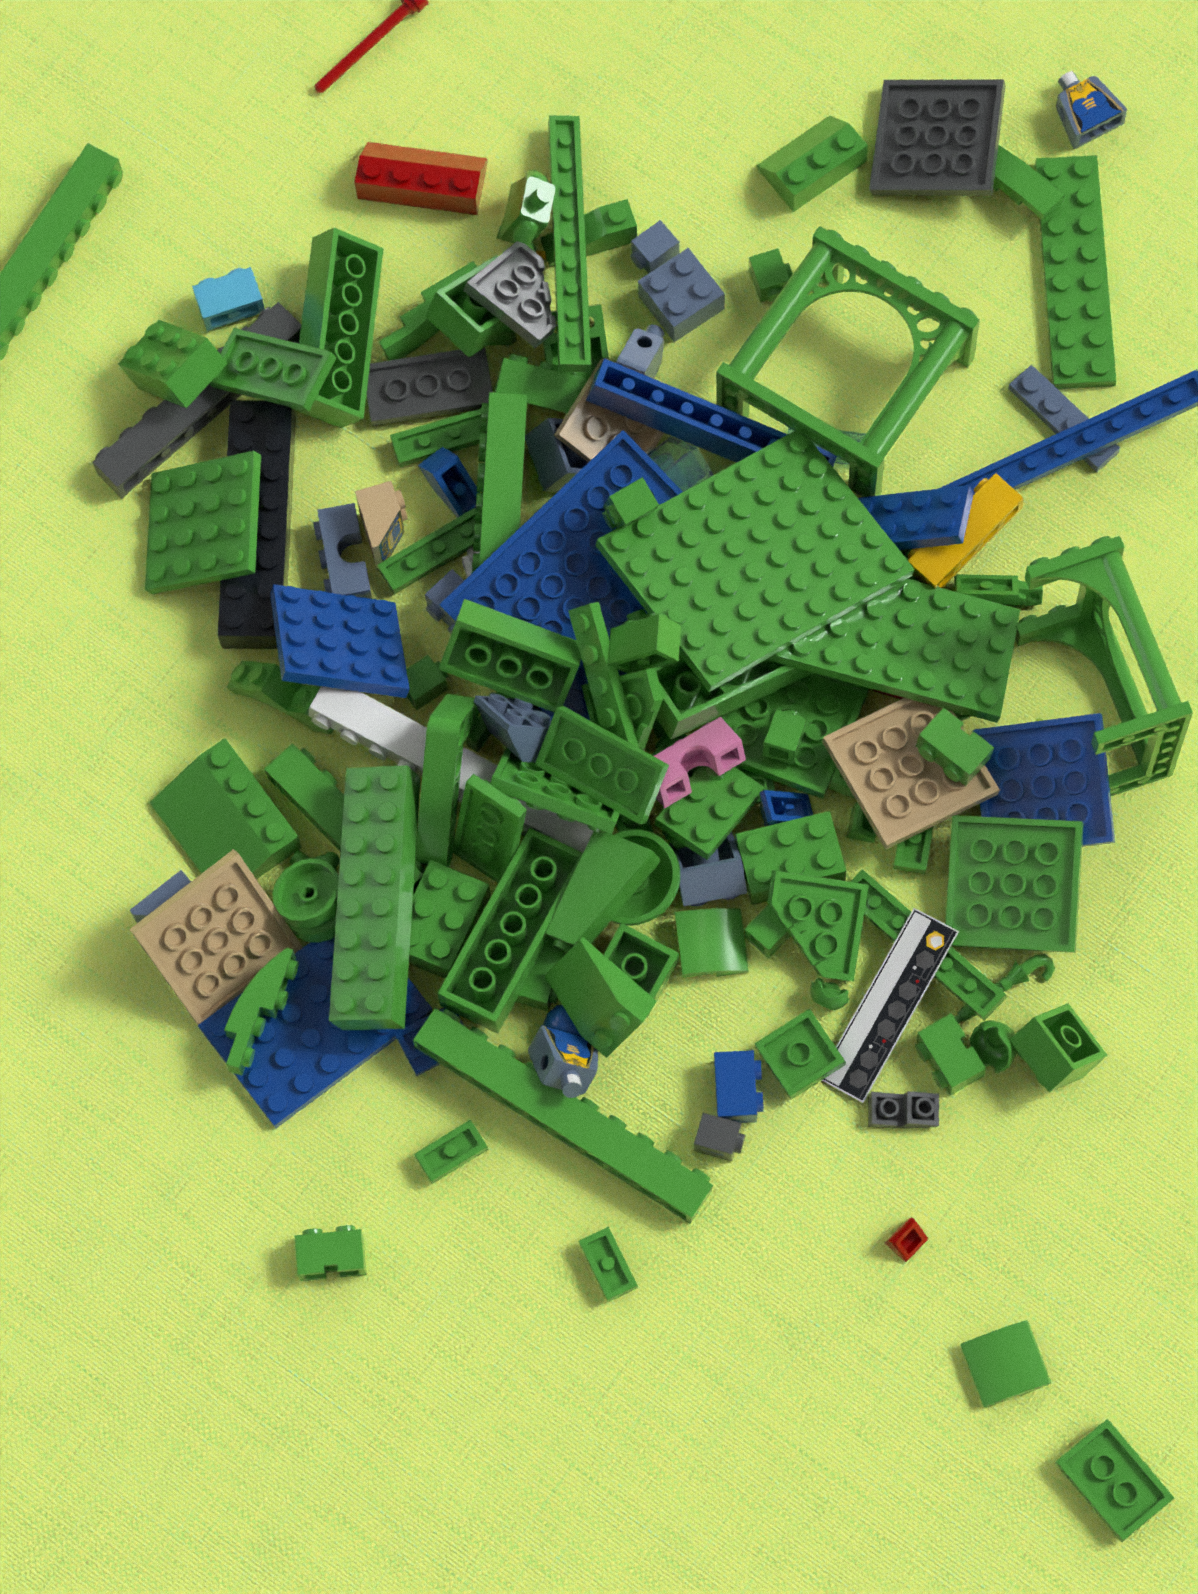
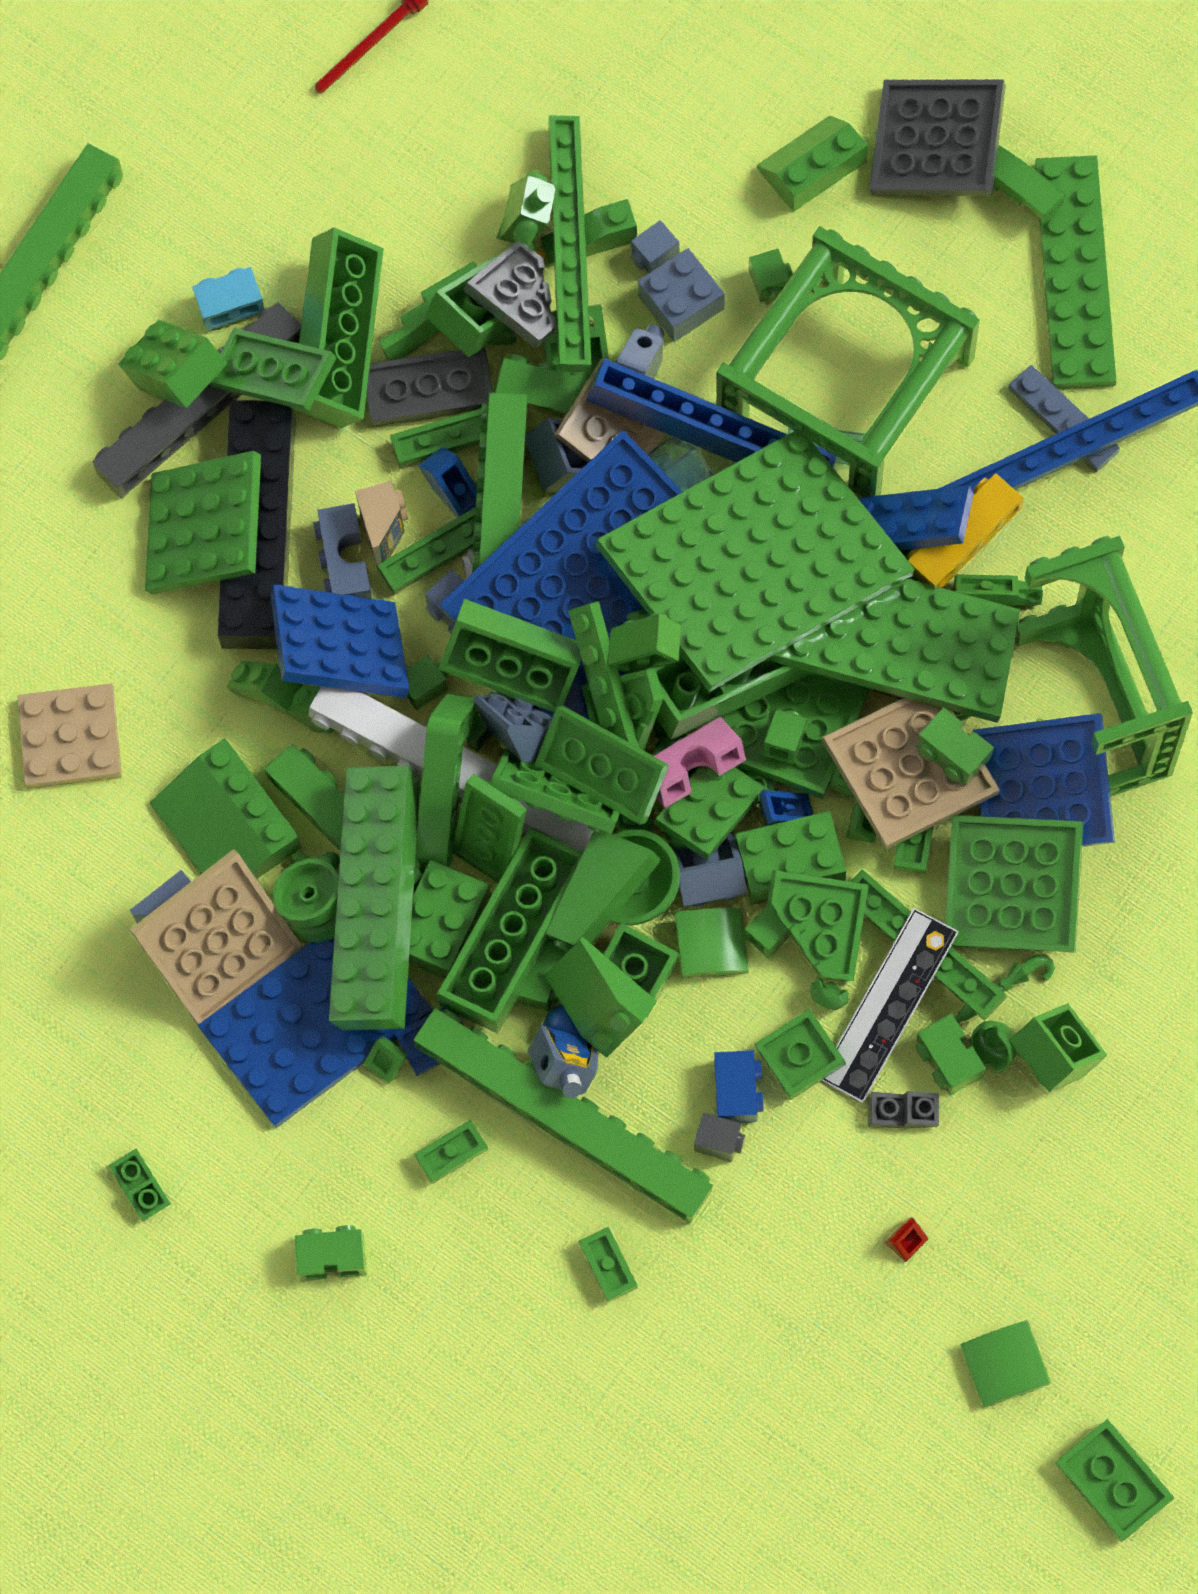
bright green slope [224,948,299,1076] -> none
red slope [354,142,488,215] -> none
bright green brick [602,477,659,529] -> none
torso [1056,71,1127,150] -> none
none -> tan plate [18,683,122,789]
none -> bright green slope [108,1148,171,1222]
none -> bright green plate [364,1036,408,1083]

